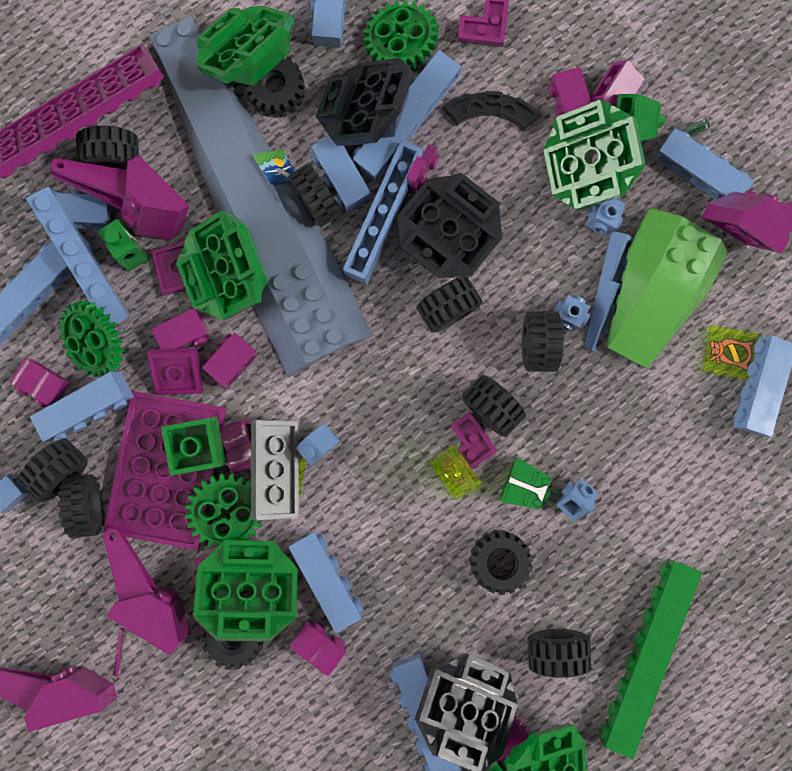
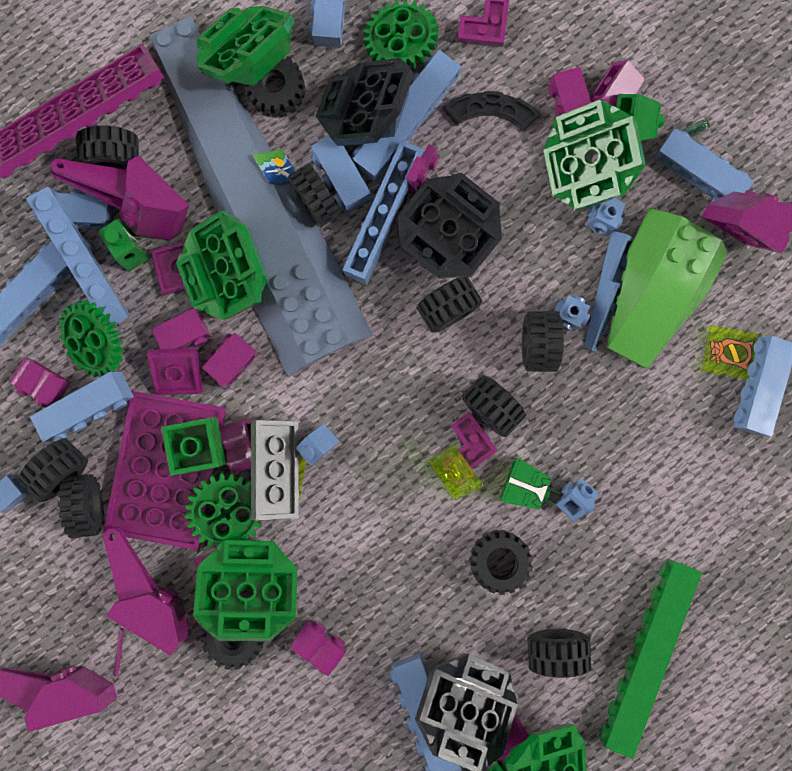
medium blue brick [289,531,364,633] -> none

